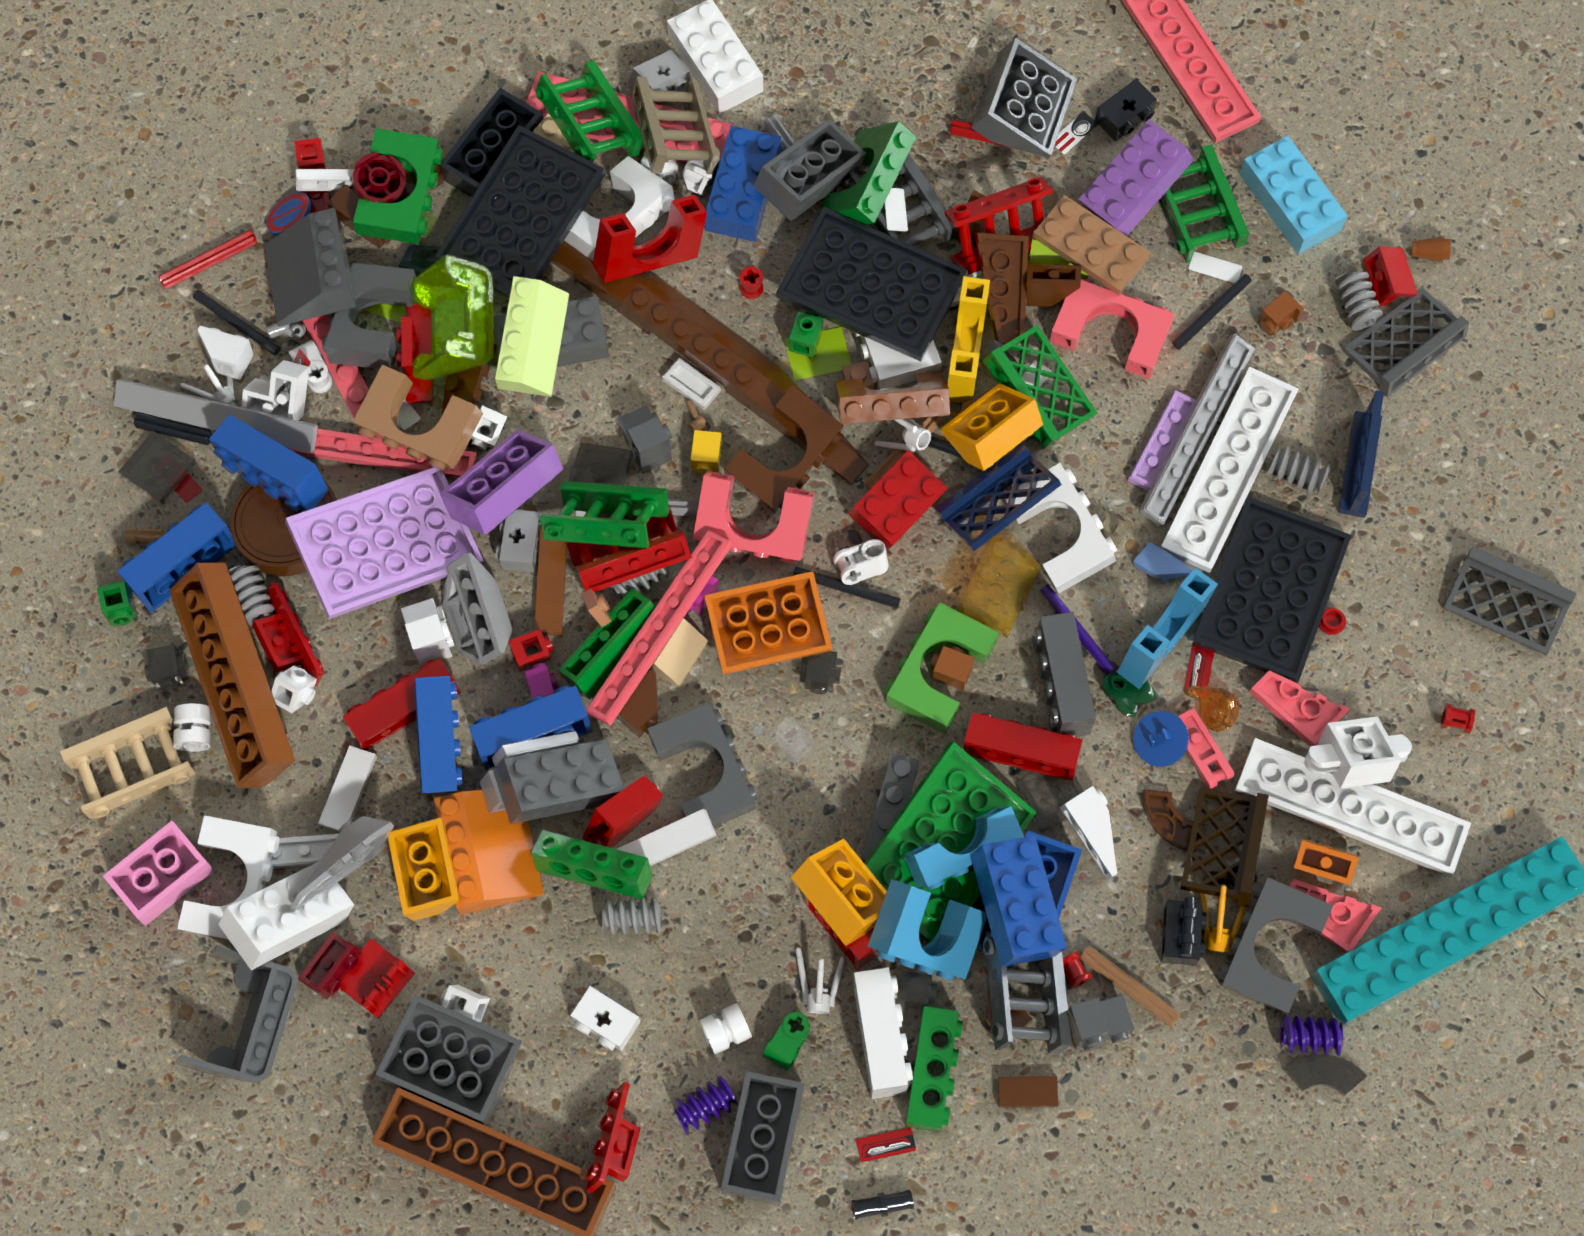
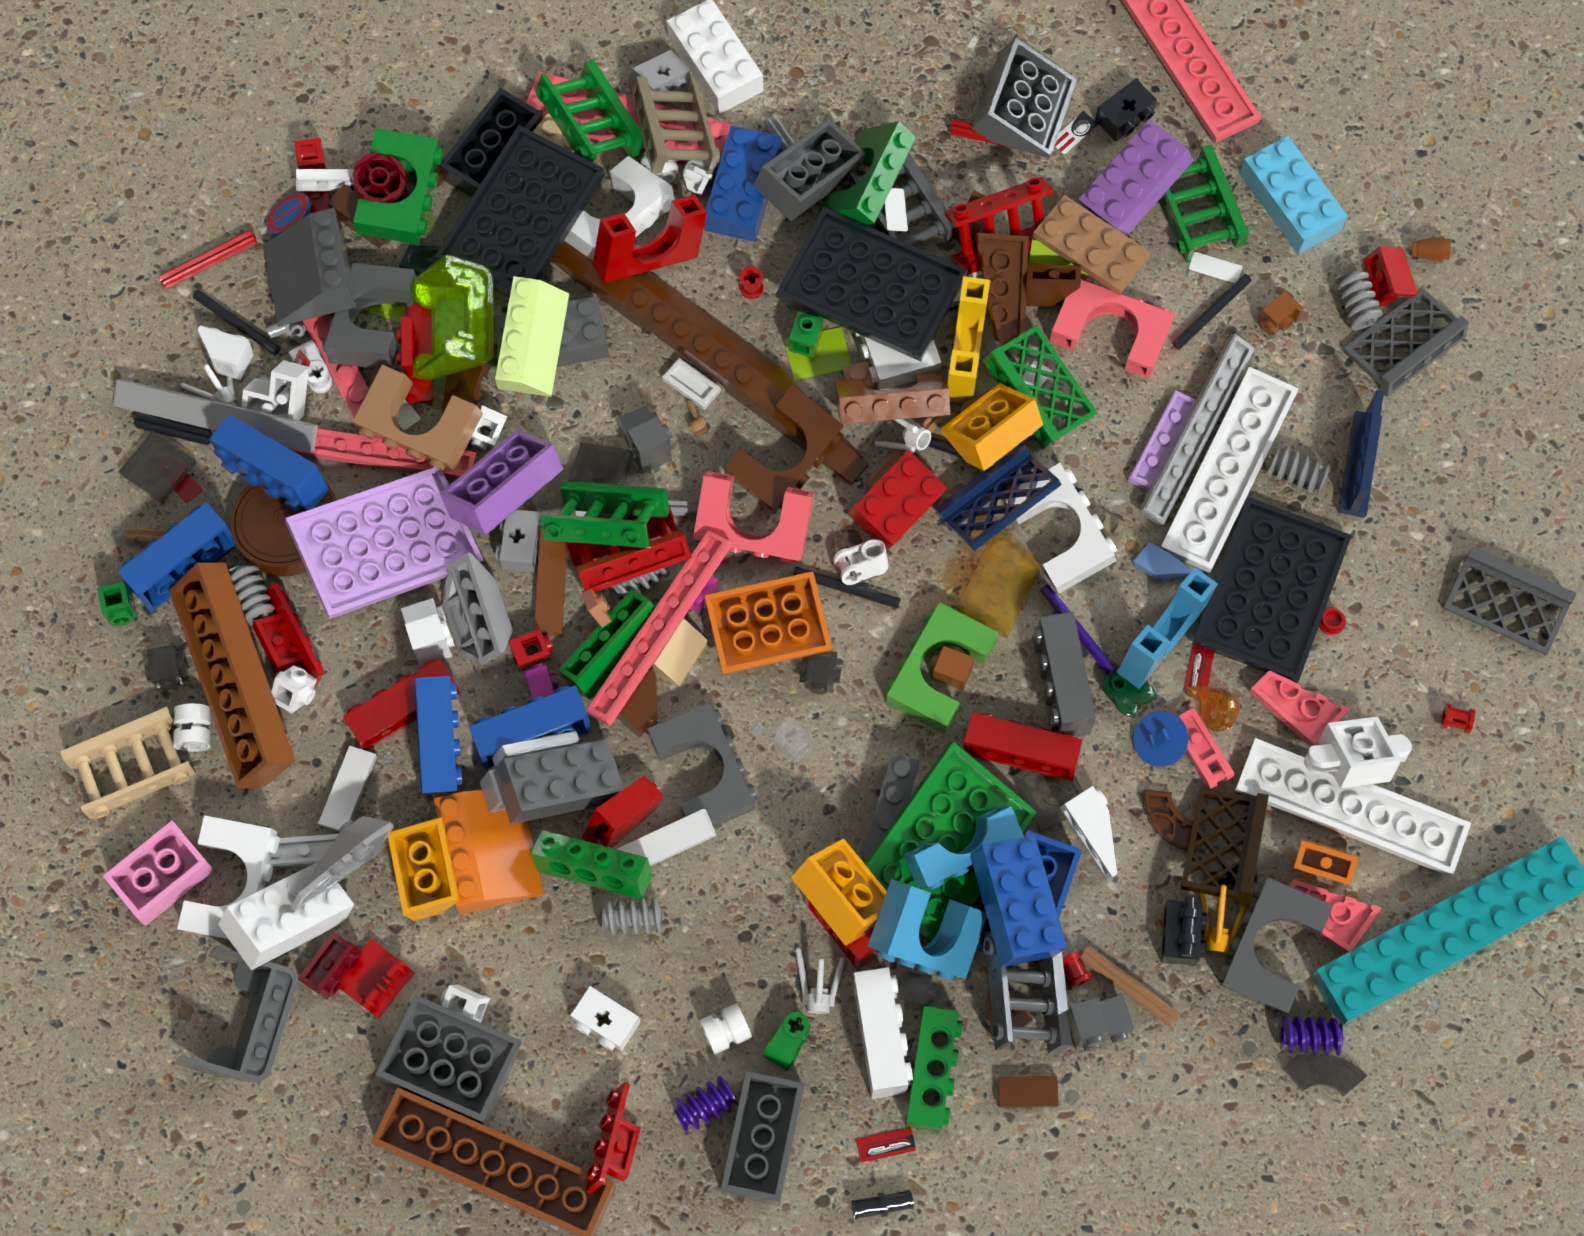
yellow brick [691,430,722,475] -> none

